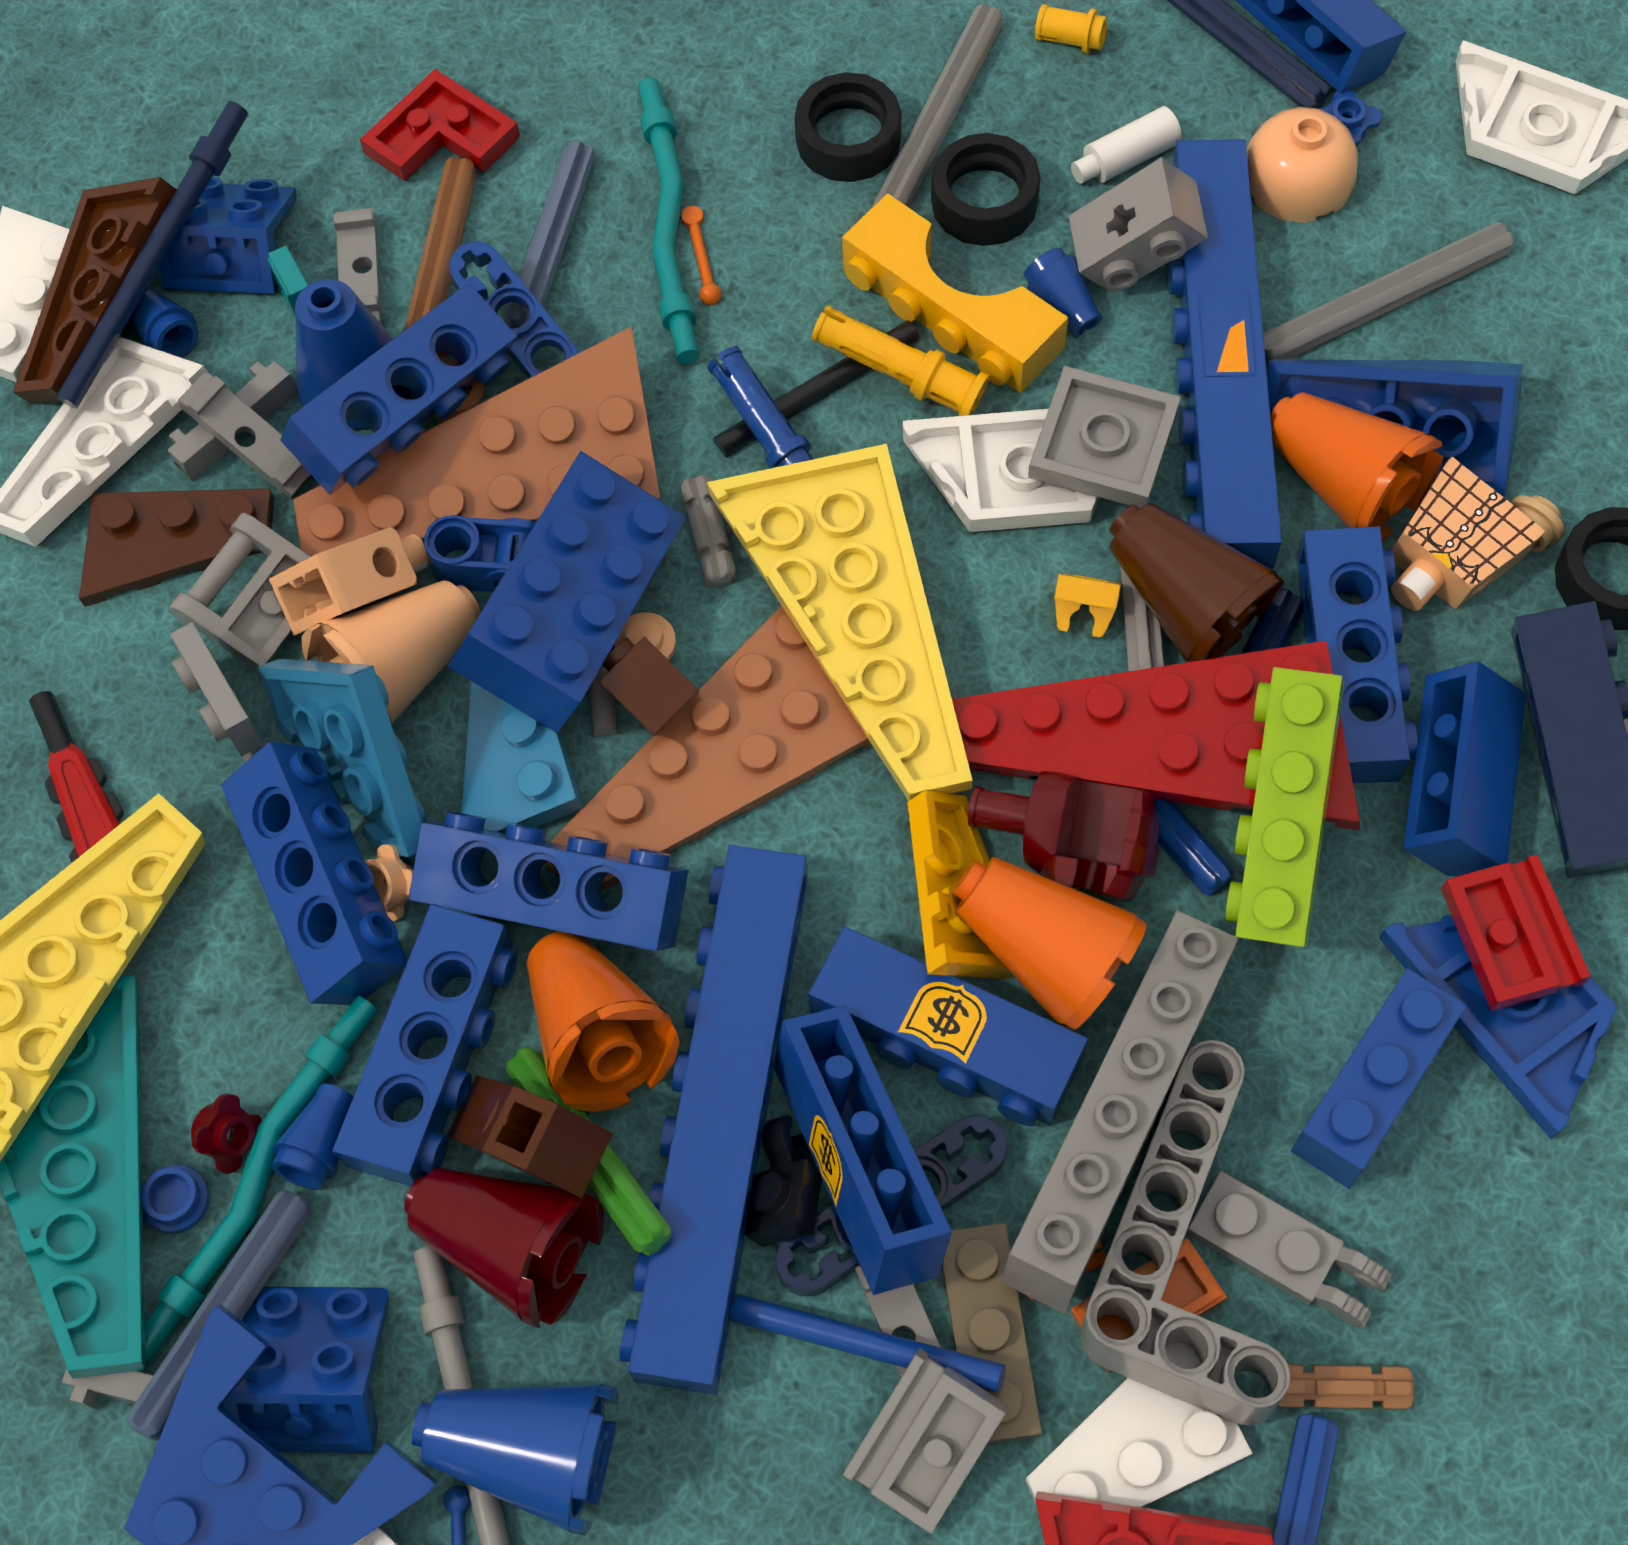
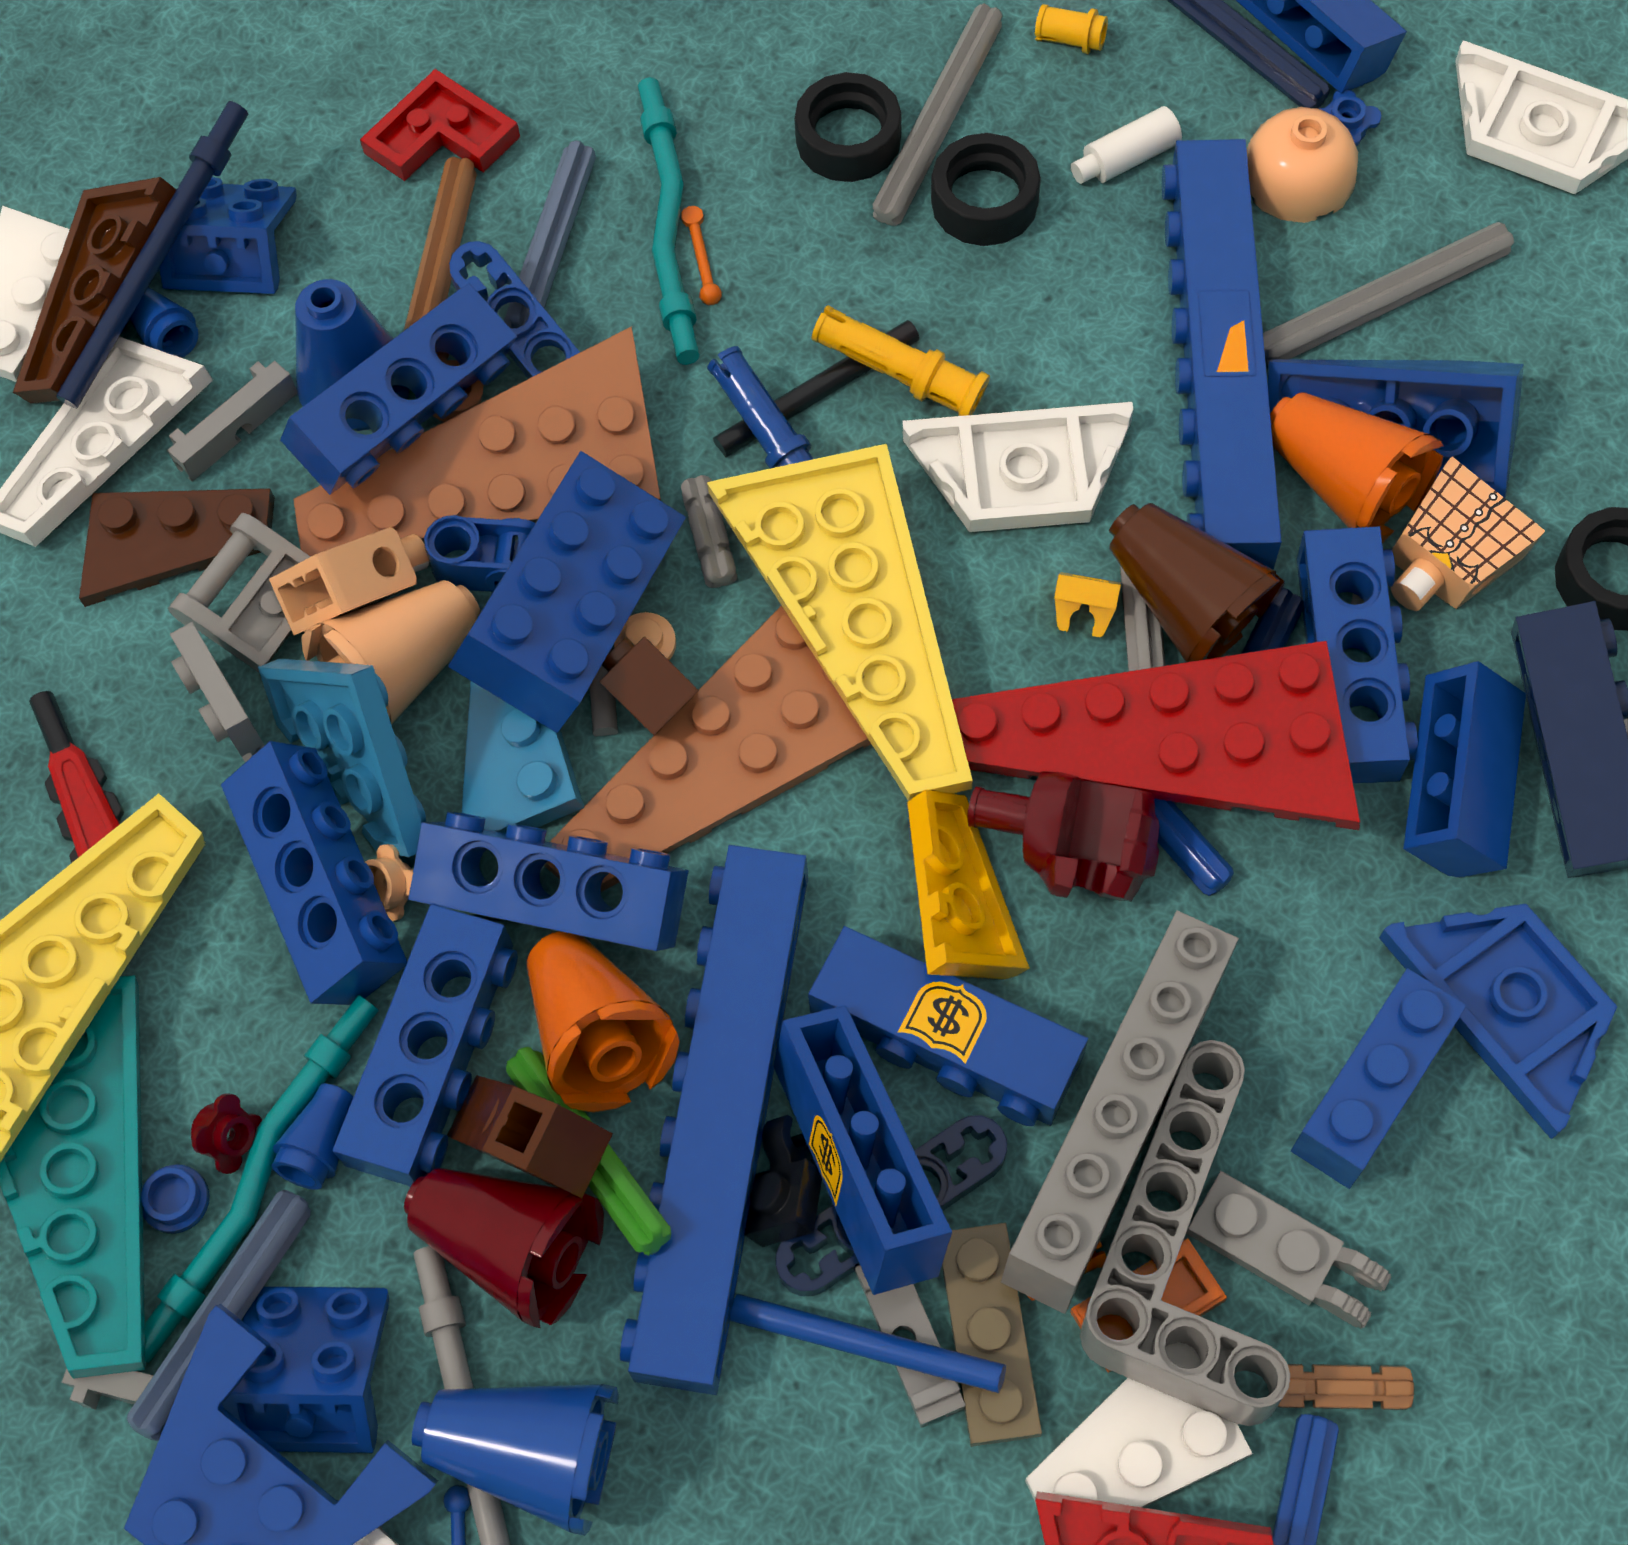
light grey piece [178,370,312,499] -> none
teal tile [267,245,308,317] -> none
light grey piece [333,208,383,325] -> none
yellow arch [842,193,1068,393] -> none
light grey plate [843,1348,1009,1534] -> none
orange cone [952,857,1147,1030] -> none
blue cone [1023,248,1103,338] -> none
light grey plate [1028,366,1181,508] -> none
light grey brick [1069,157,1208,292] -> none
lime brick [1225,667,1344,947] -> none
red plate [1441,854,1591,1011] -> none
tan plate [1510,495,1565,552] -> none

